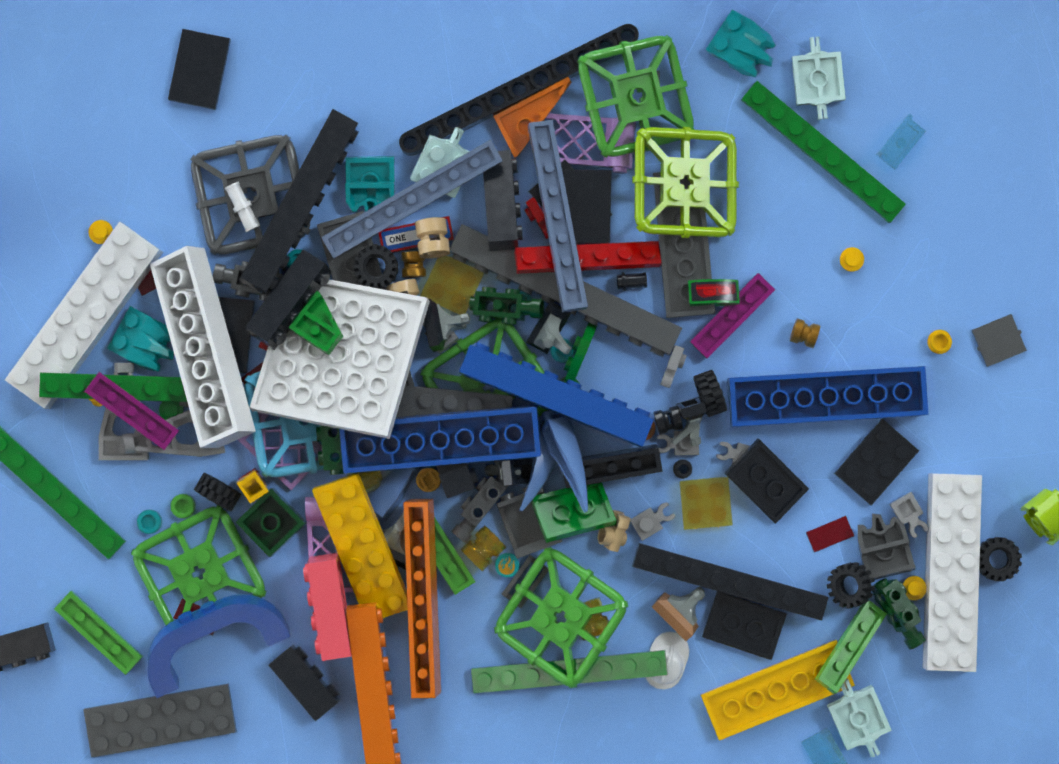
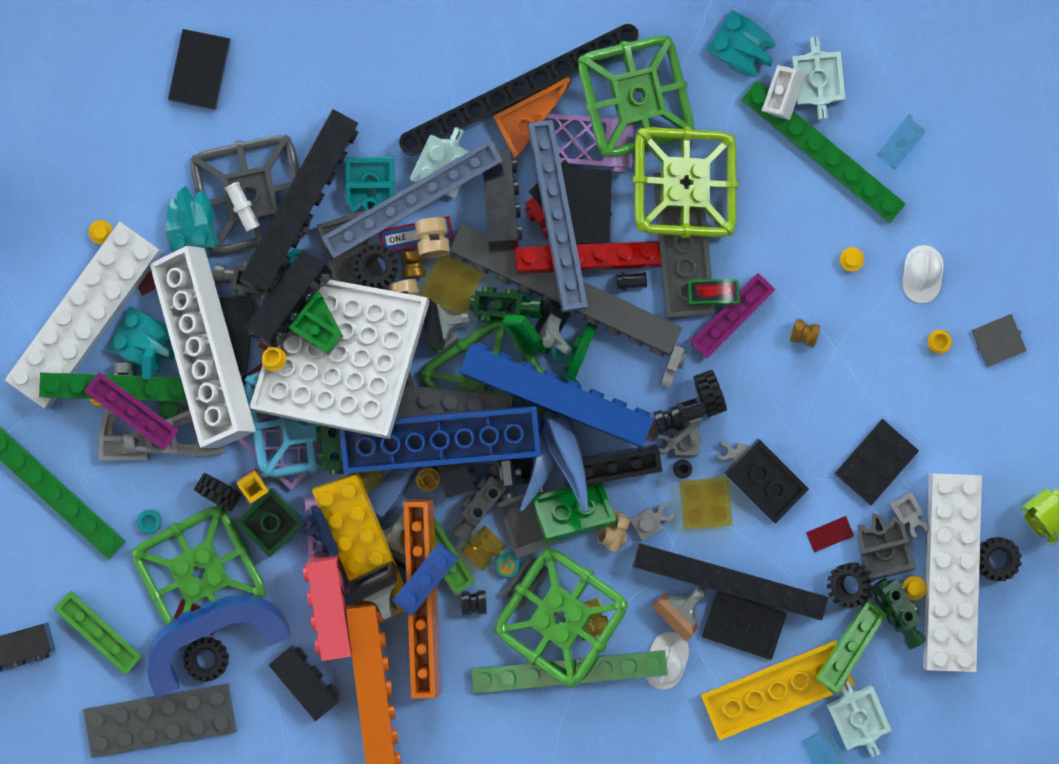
bright green tile [171,494,196,518] -> none
blue brick [727,366,929,427] -> none
none -> teal tile [142,348,156,380]
none -> teal plate [165,186,219,253]
none -> black tyre [183,637,229,682]
none -> yellow plate [262,347,286,372]
none -> dark blue plate [298,505,340,557]
none -> black piece [349,561,398,620]
none -> blue plate [393,543,459,616]
none -> black wheel [461,590,487,616]
none -> green plate [502,315,547,354]
none -> white slope [762,65,805,120]
none -> white piece [903,245,944,303]

